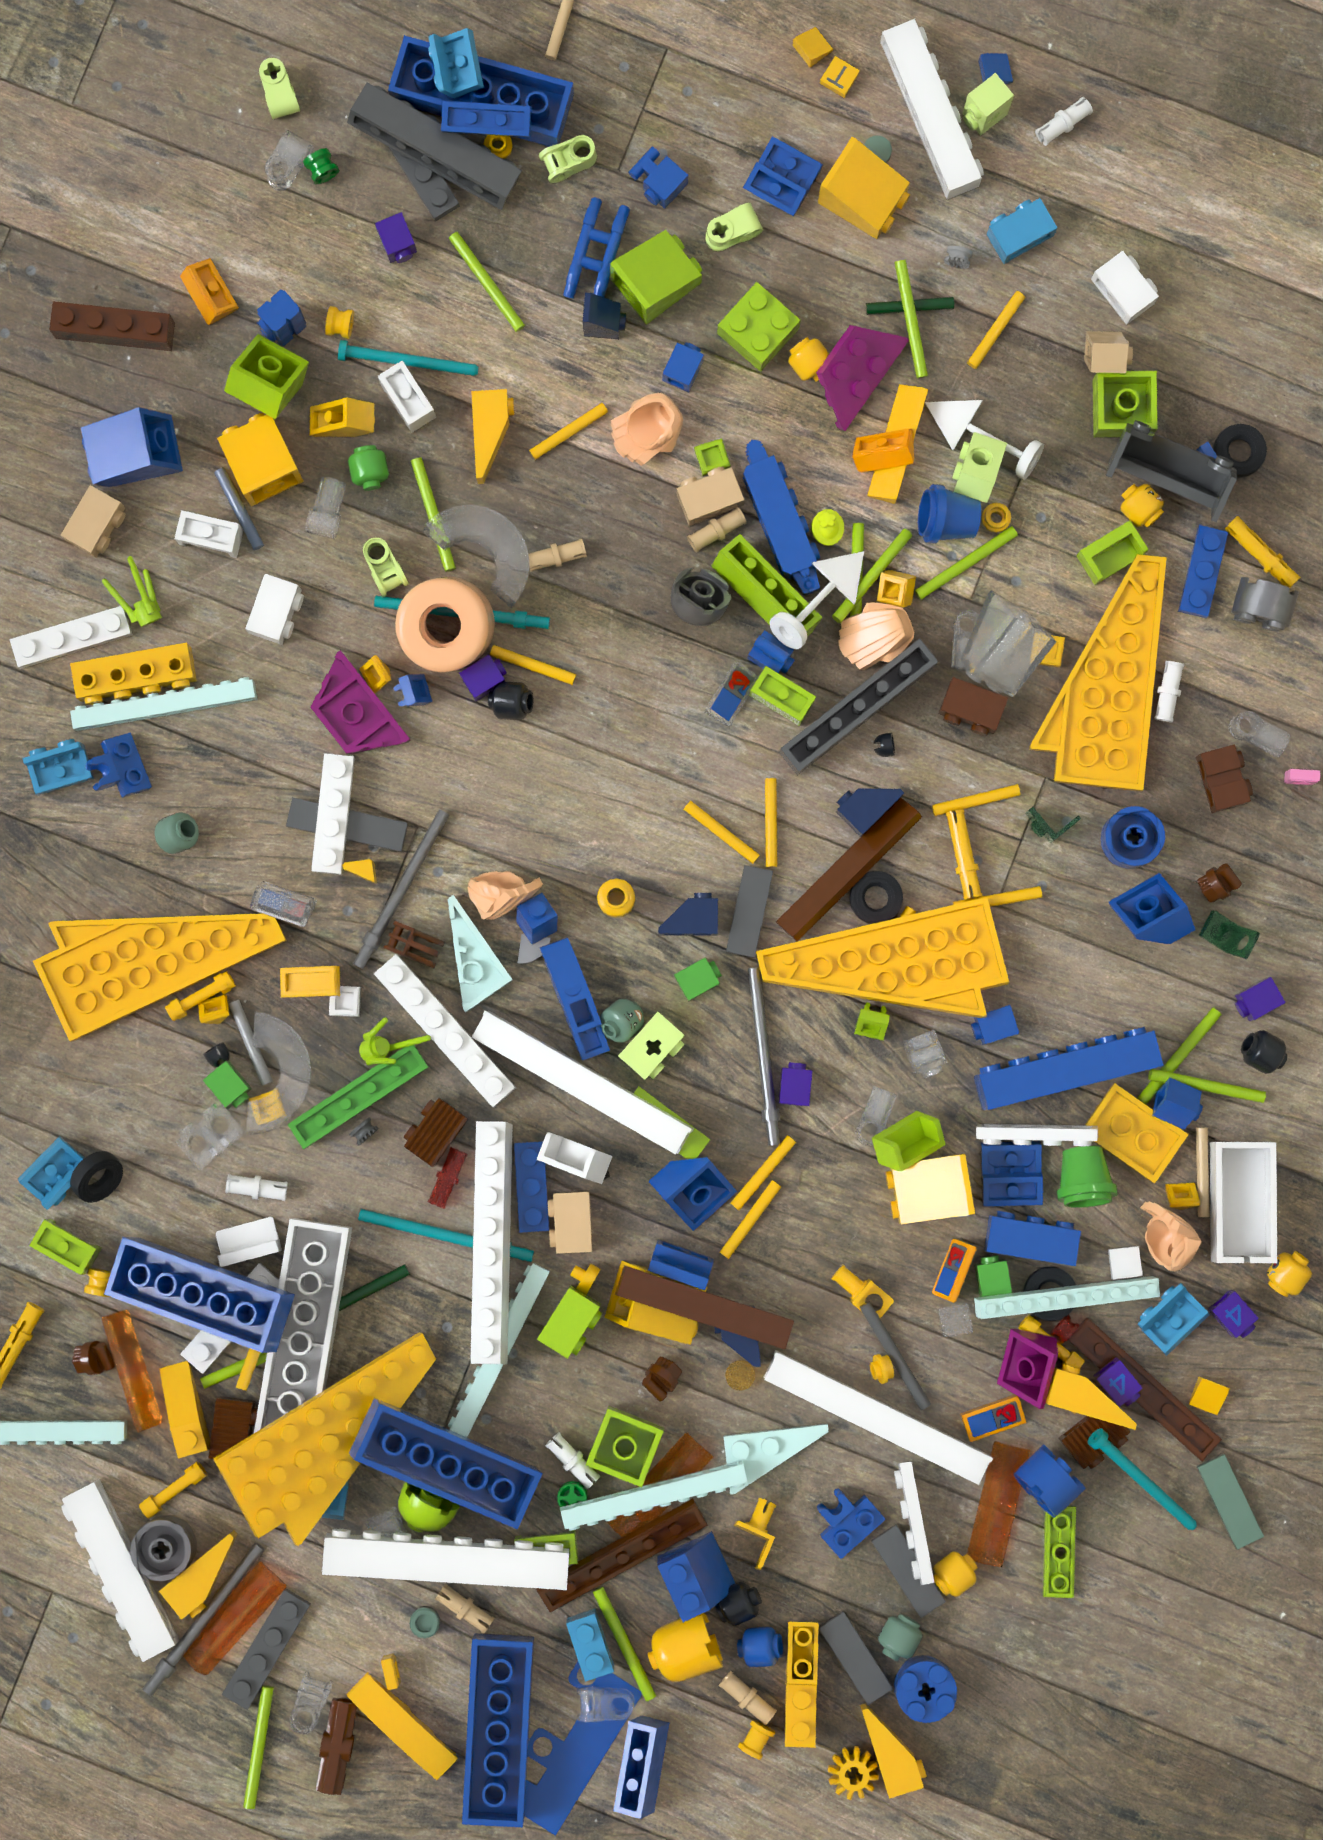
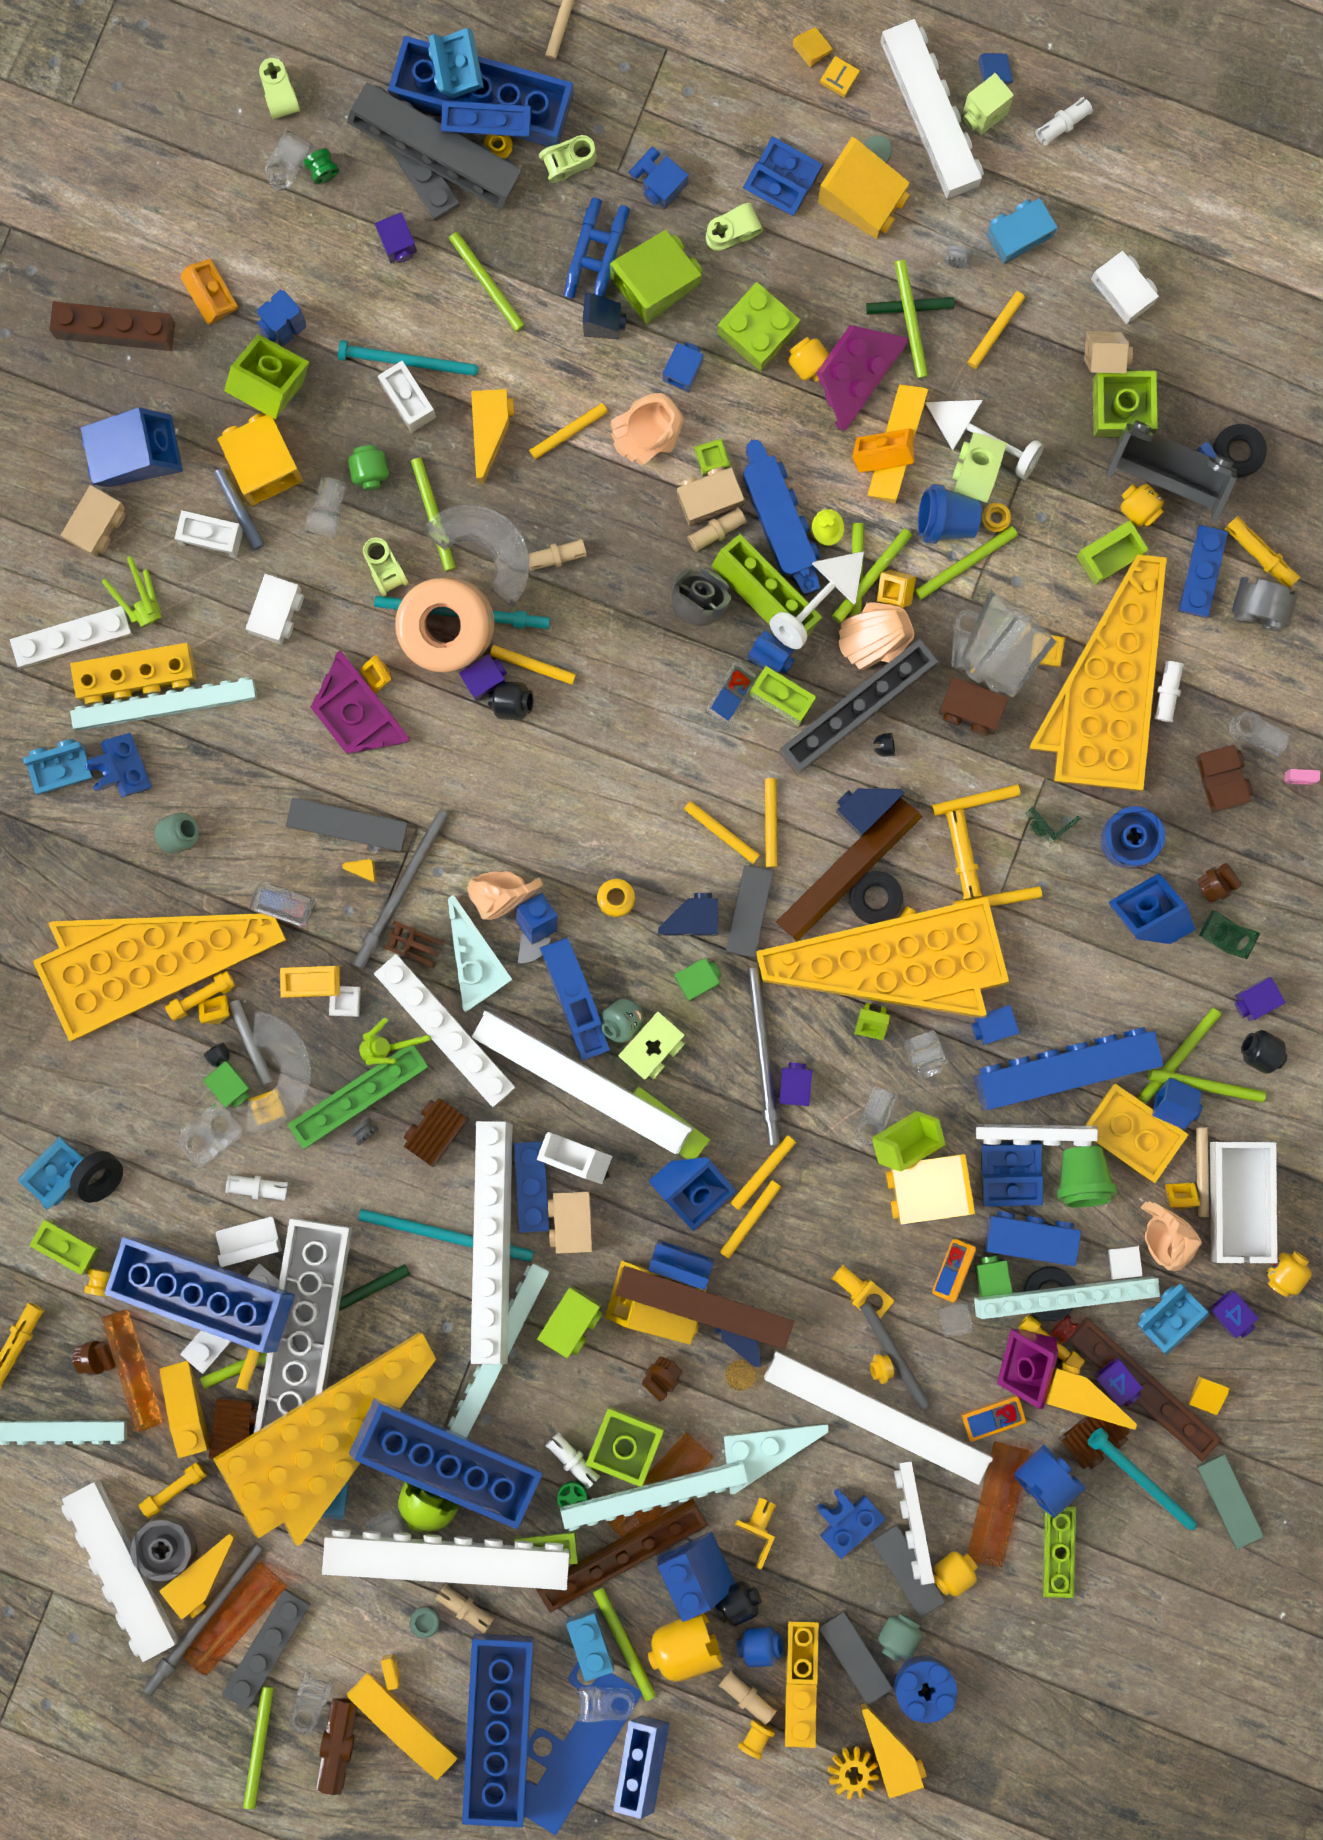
yellow slope [309,397,375,437] -> none
white plate [311,754,355,875] -> none
yellow wheel [325,306,354,339] -> none
blue tile [394,674,433,706] -> none
clear red pin [427,1147,468,1209] -> none
yellow tile [570,1263,601,1295] -> none

